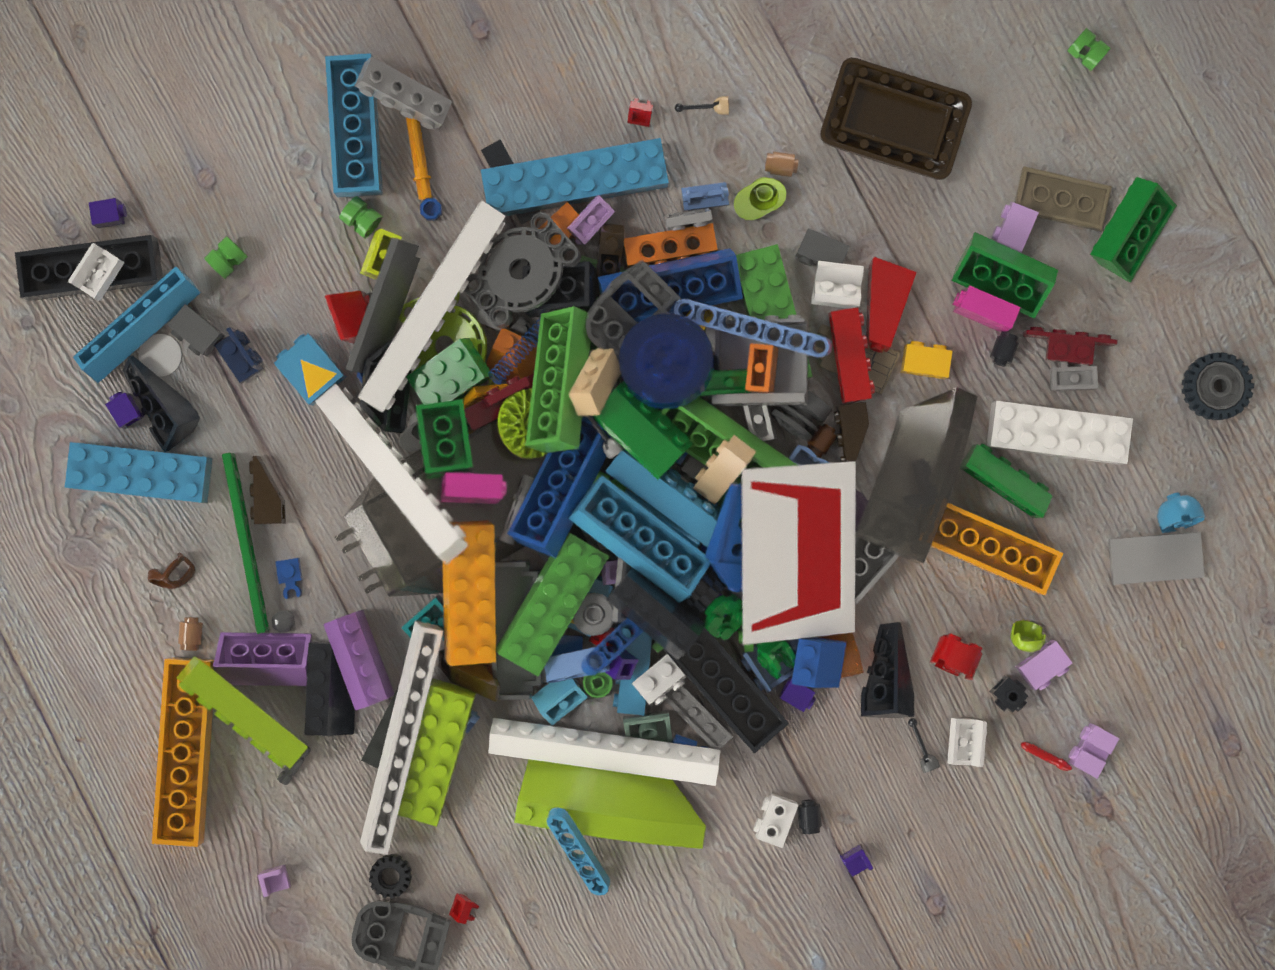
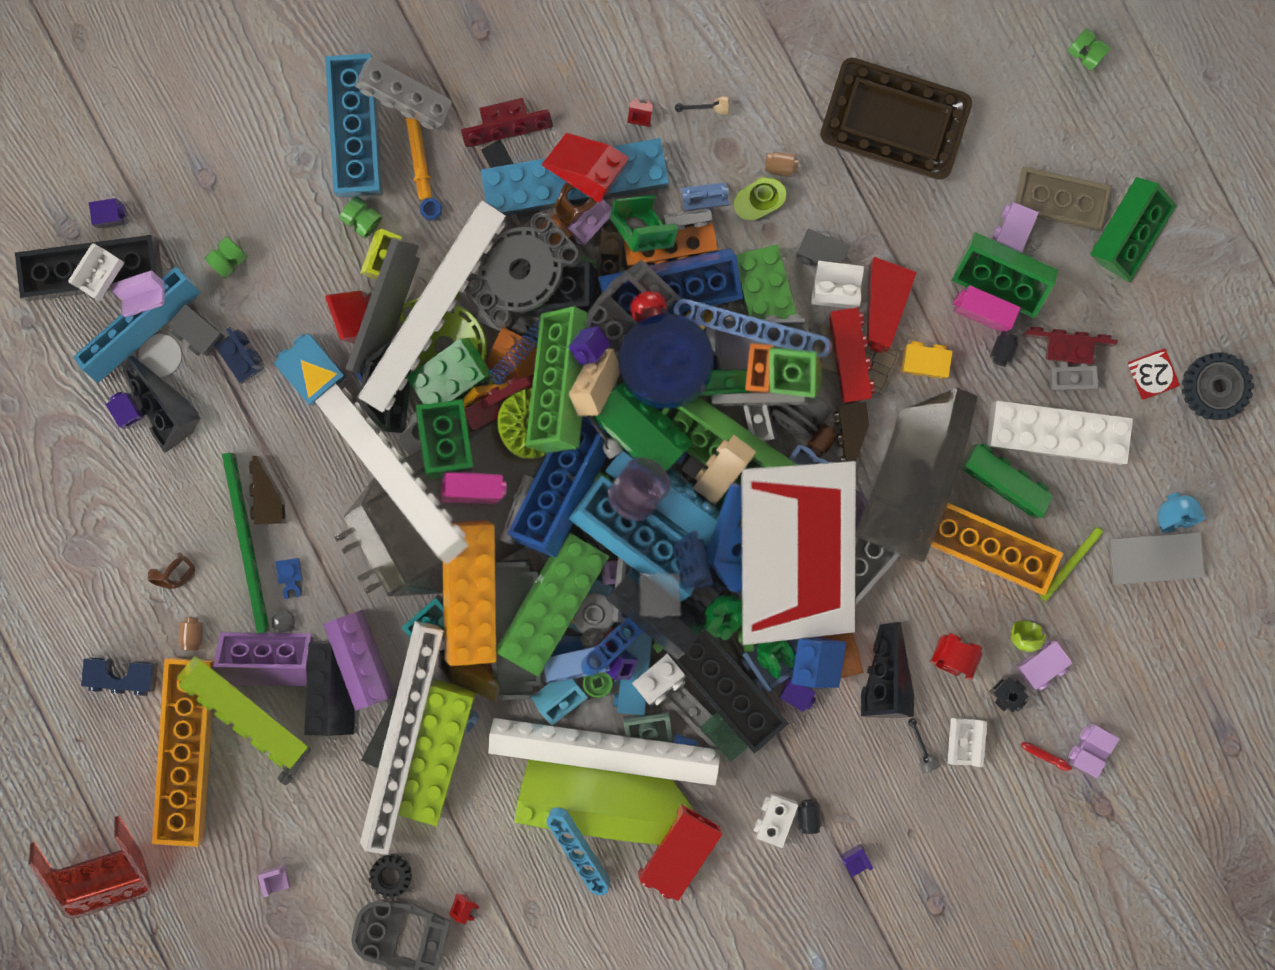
dark azure brick [64,442,213,503] -> none
none -> clear red windscreen [29,816,151,919]
none -> dark blue arch [81,657,158,696]
none -> lavender panel [112,270,164,317]
none -> dark red bracket [461,98,553,147]
none -> red slope [542,133,629,203]
none -> reddish brown piece [555,182,597,224]
none -> dark purple brick [568,326,610,365]
none -> clear smoke plate [581,628,604,649]
none -> clear purple wheel [608,458,670,521]
none -> green panel [609,195,679,252]
none -> red hair [631,291,667,322]
none -> red panel [638,804,722,901]
none -> clear piece [640,572,680,618]
none -> dark blue bracket [674,531,713,589]
none -> clear green brick [700,712,748,763]
none -> bright green slope [769,347,822,397]
none -> lime bar [1039,527,1104,602]
none -> sticker [1128,348,1179,400]

